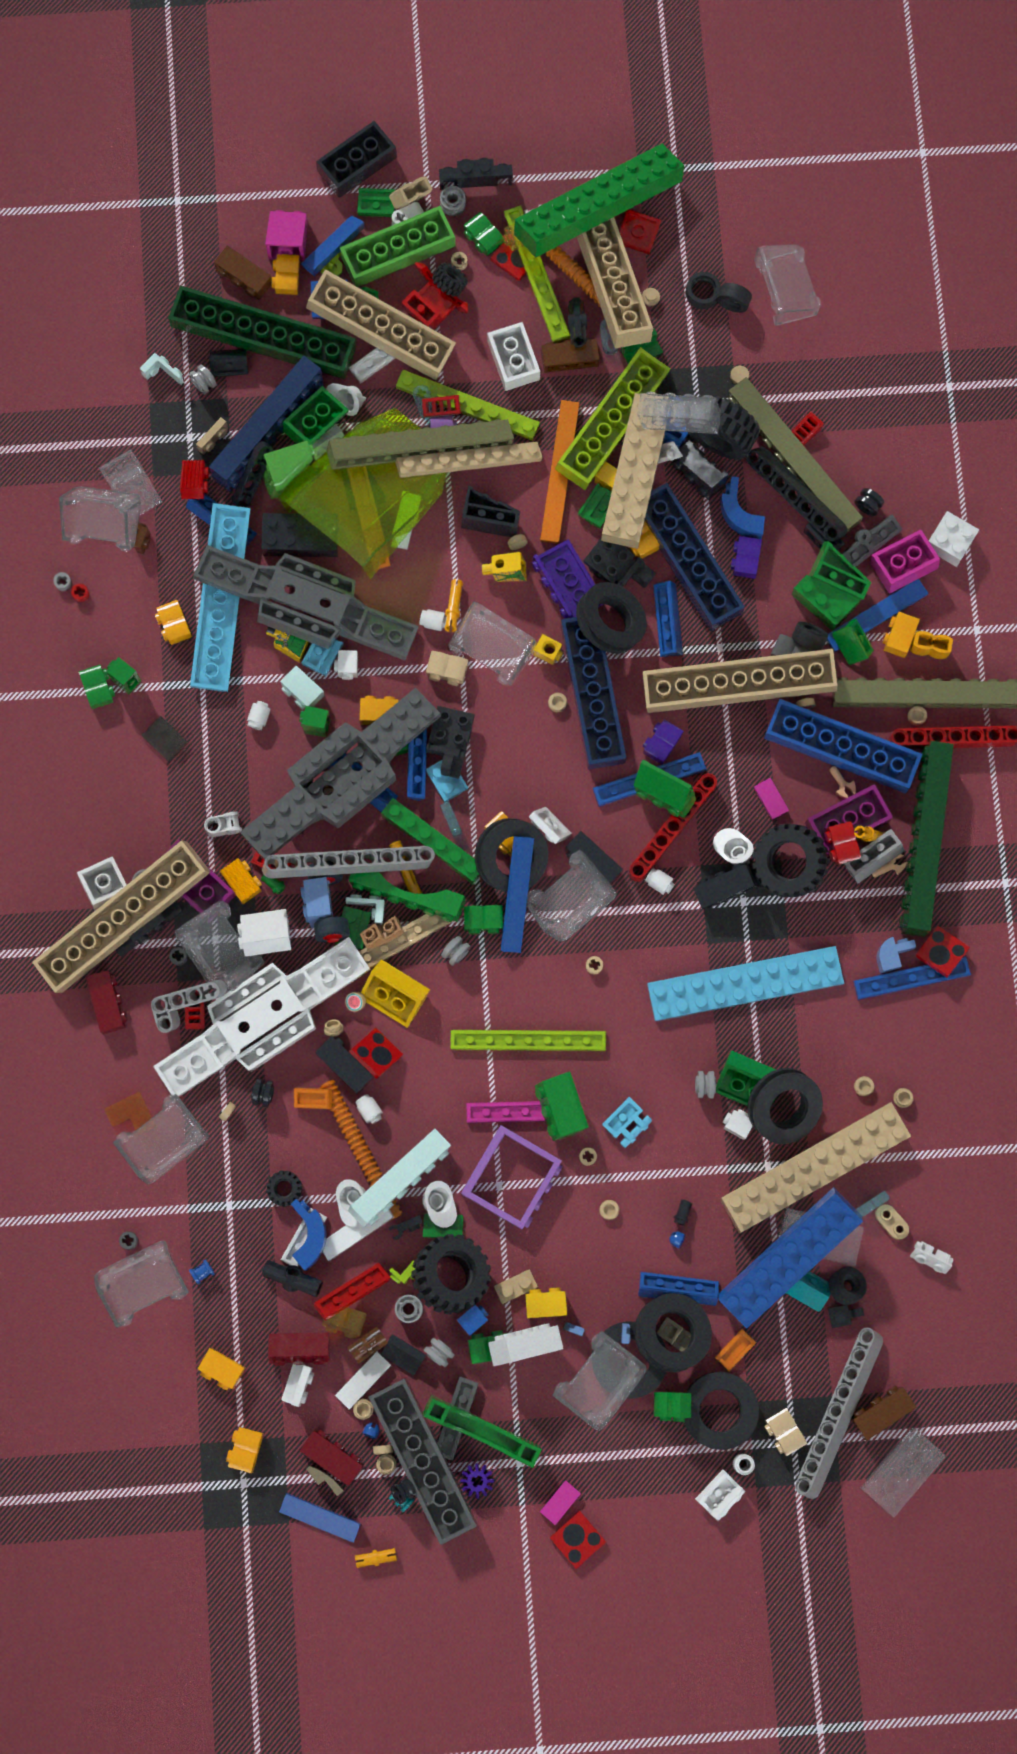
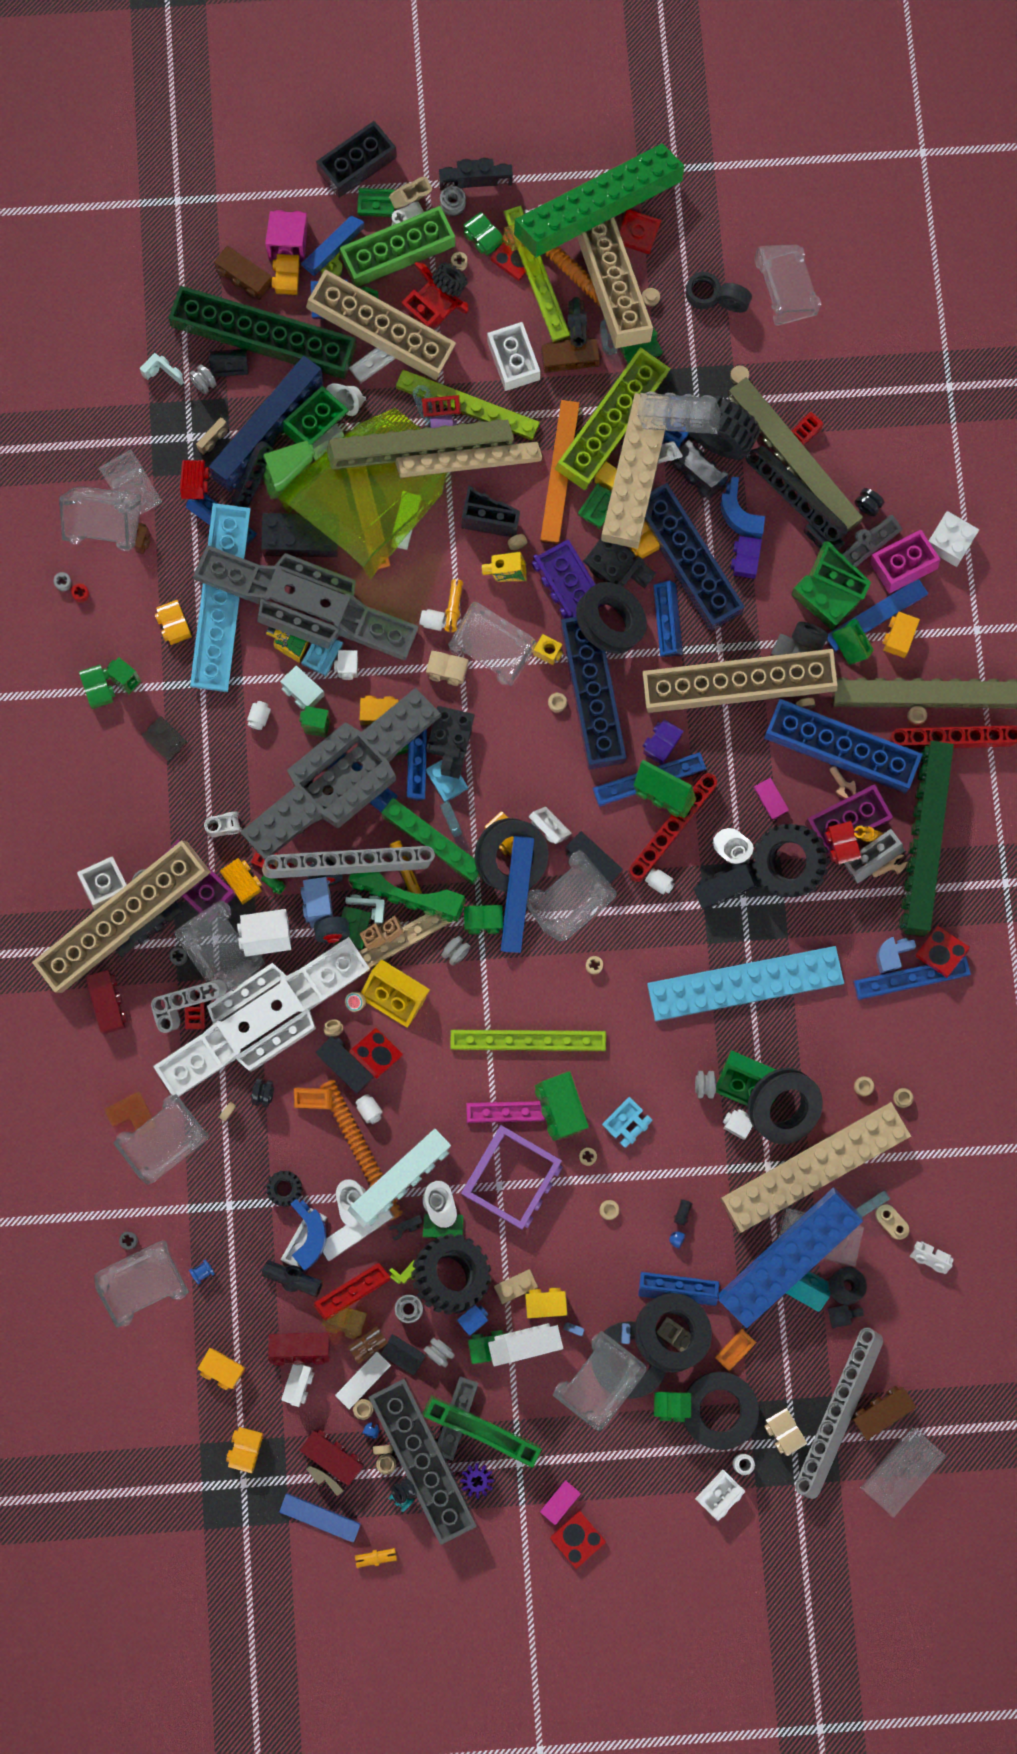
light orange brick [910,631,953,659] -> none

